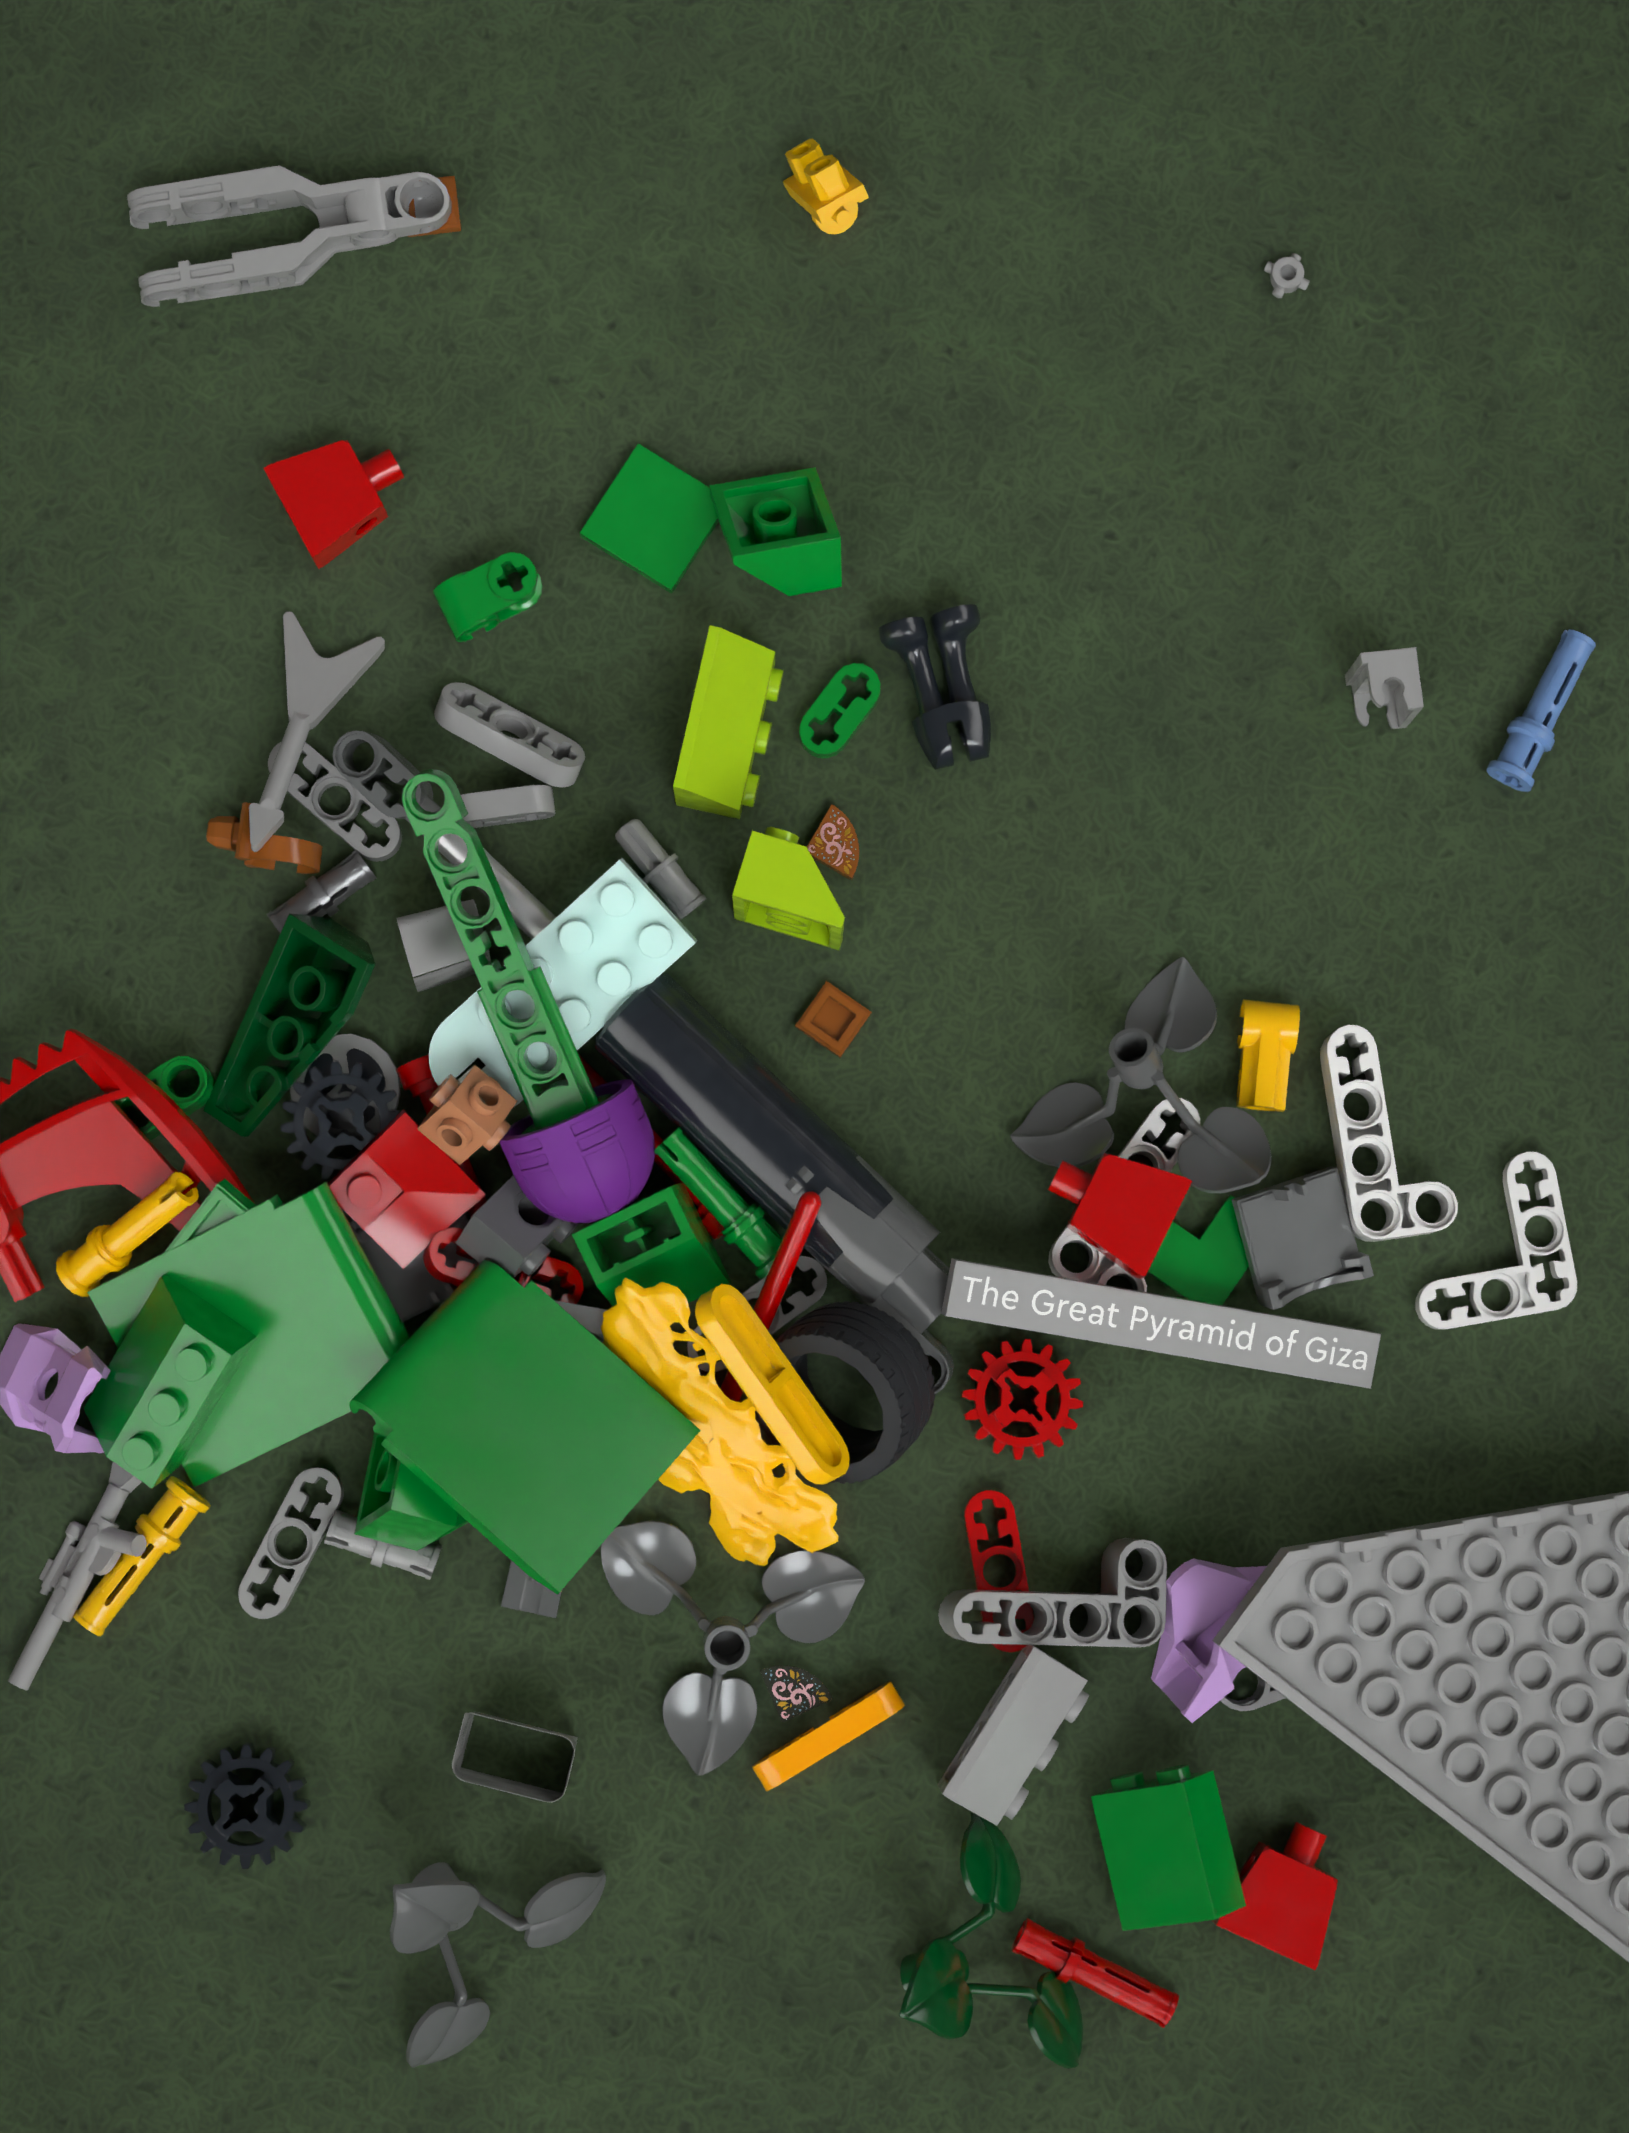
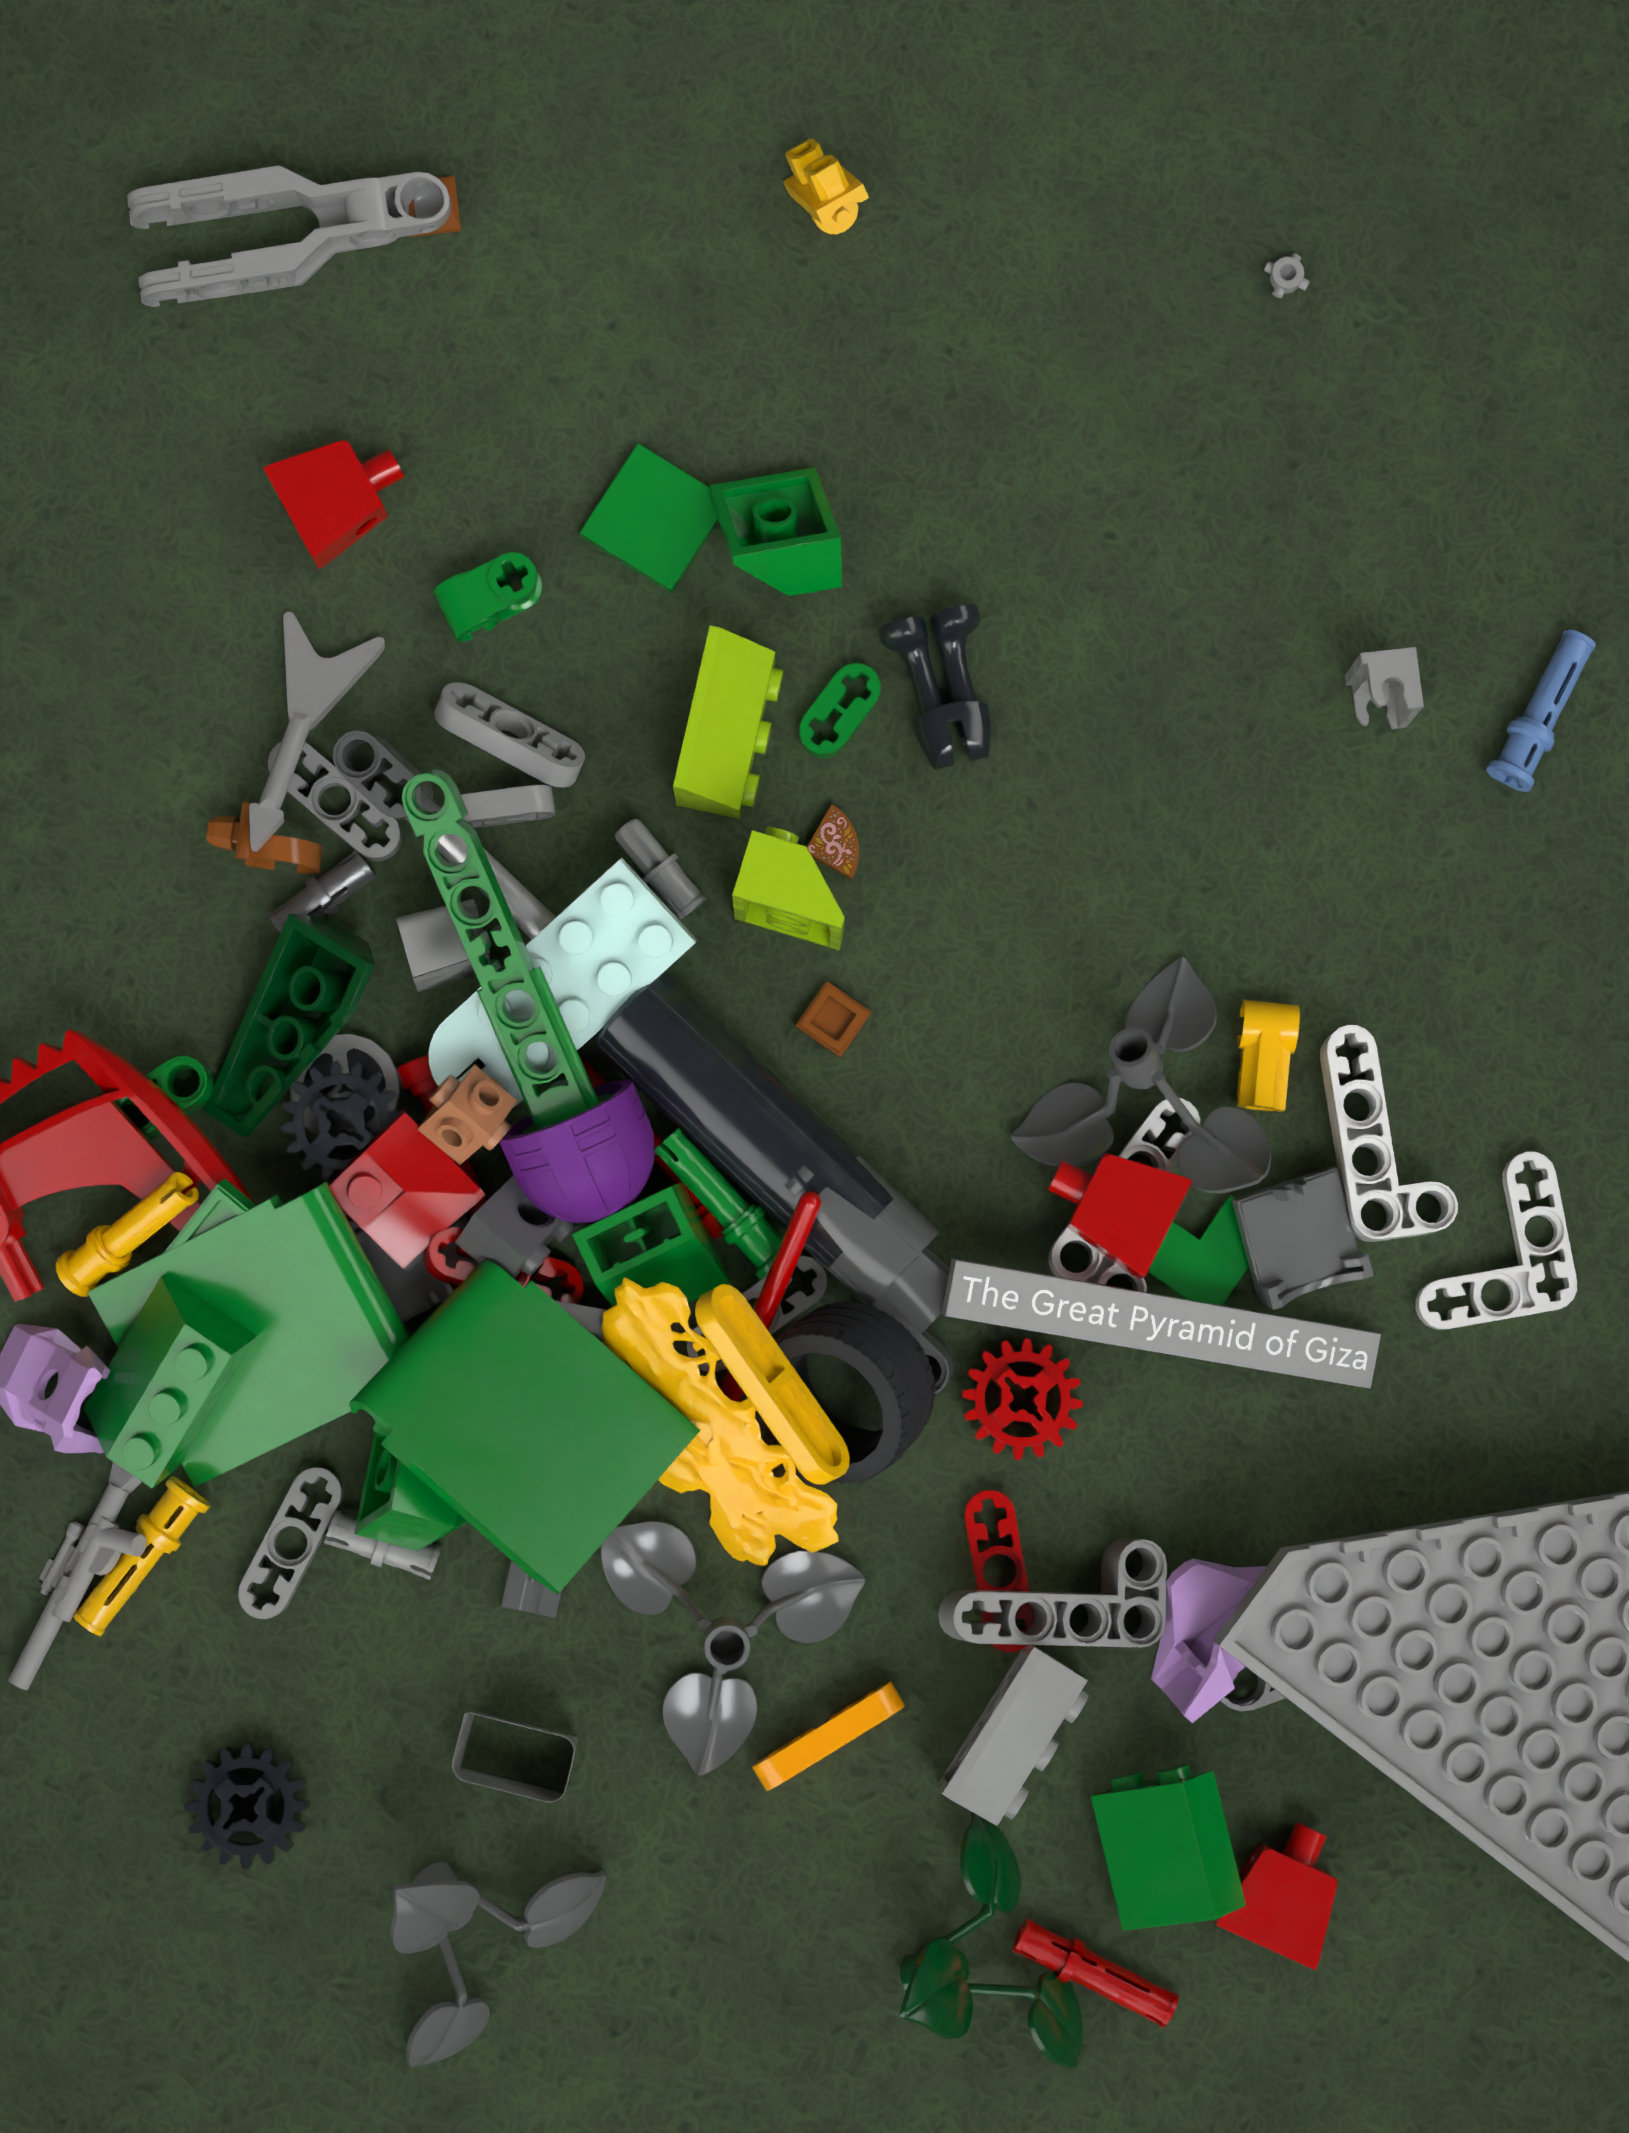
clear smoke tile [760,1665,834,1722] -> none

